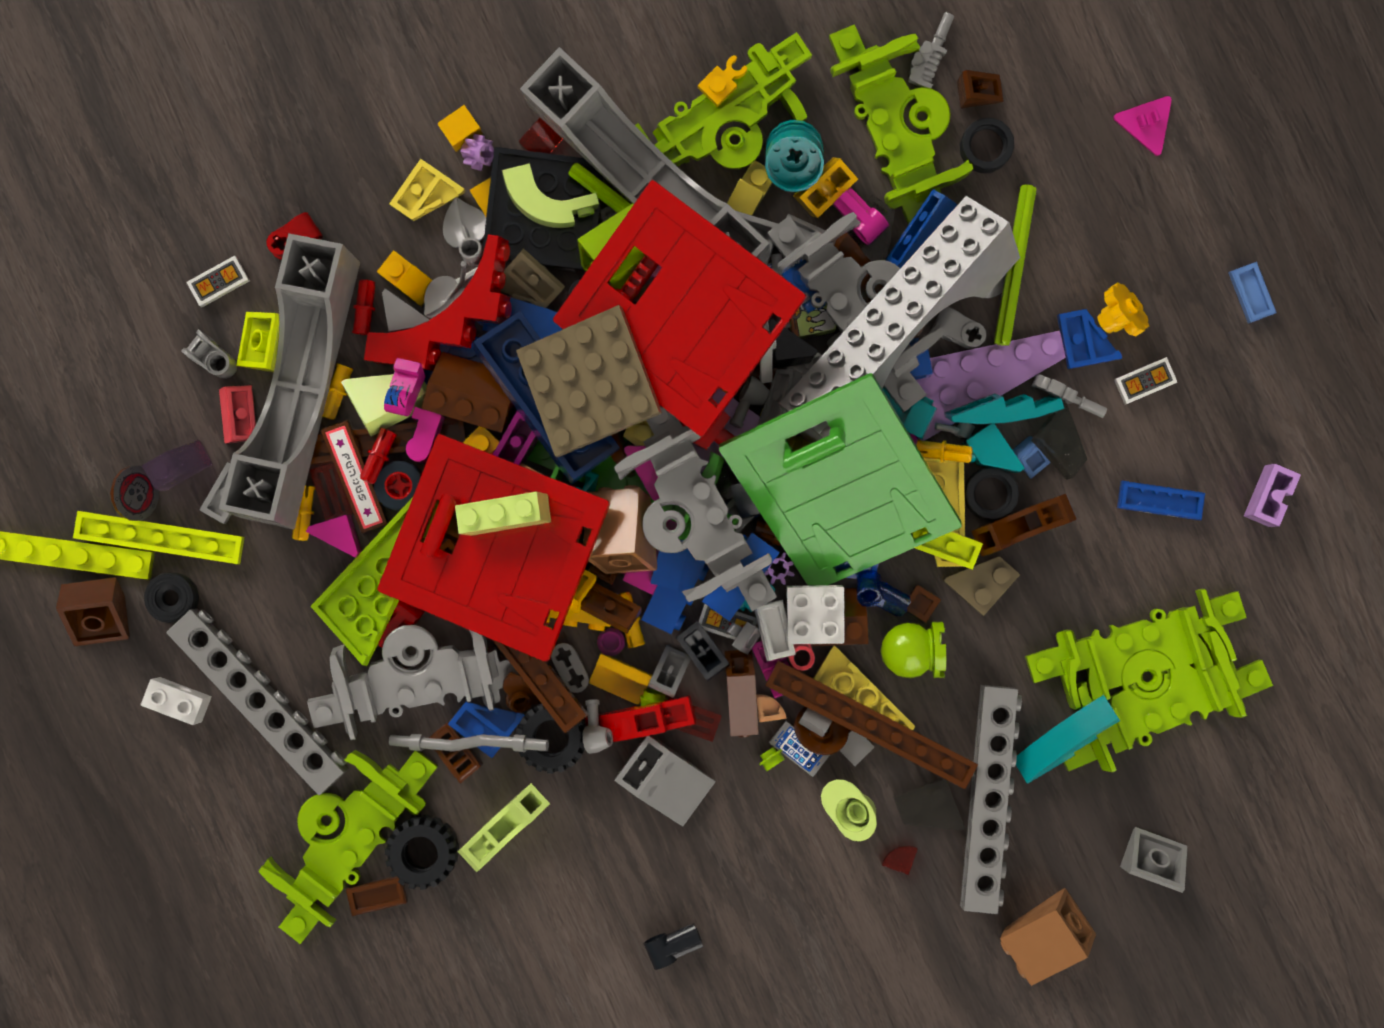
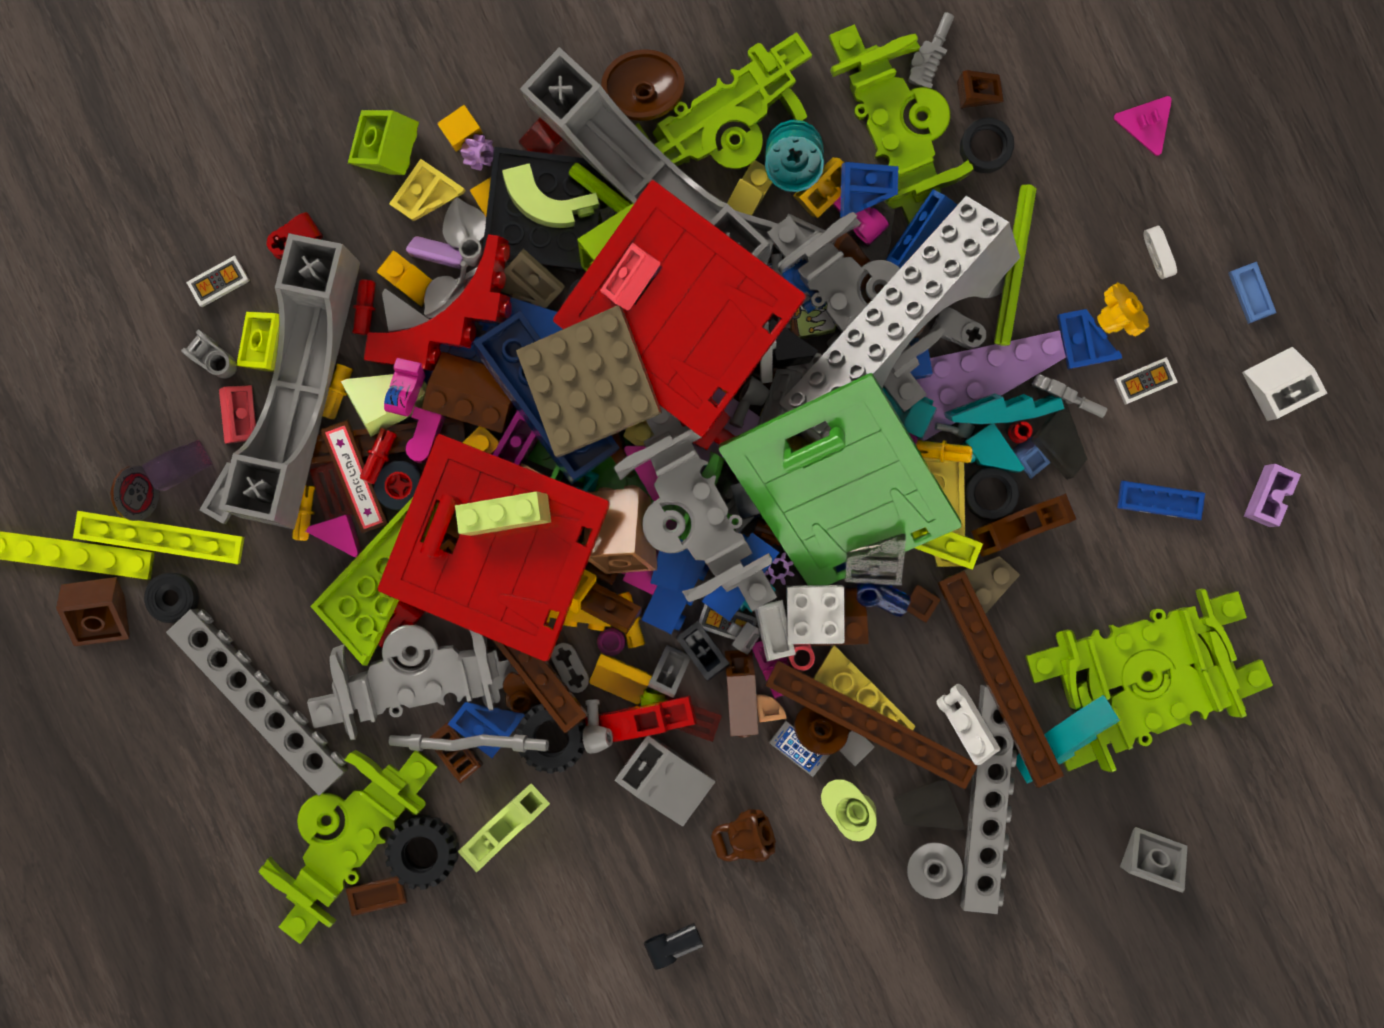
white brick [141,677,212,725] -> none
yellow plate [698,55,747,107] -> none
lime plate [759,747,785,771] -> none
light grey tile [799,708,832,737] -> none
lime tile [881,622,946,678] -> none
clear red tile [882,846,918,875] -> none
medium nougat slope [1000,888,1096,986] -> none
none -> lime slope [348,110,419,175]
none -> lavender slope [406,236,463,269]
none -> coral slope [600,243,660,310]
none -> reddish brown dish [601,49,685,121]
none -> reddish brown piece [711,809,776,862]
none -> blue wing [840,162,898,218]
none -> clear smoke wing [845,534,906,585]
none -> light grey dish [907,842,963,899]
none -> white plate [937,684,1001,765]
none -> reddish brown plate [938,571,1064,788]
none -> red pin [1008,422,1033,444]
none -> white beam [1143,226,1177,279]
none -> white slope [1242,347,1327,421]

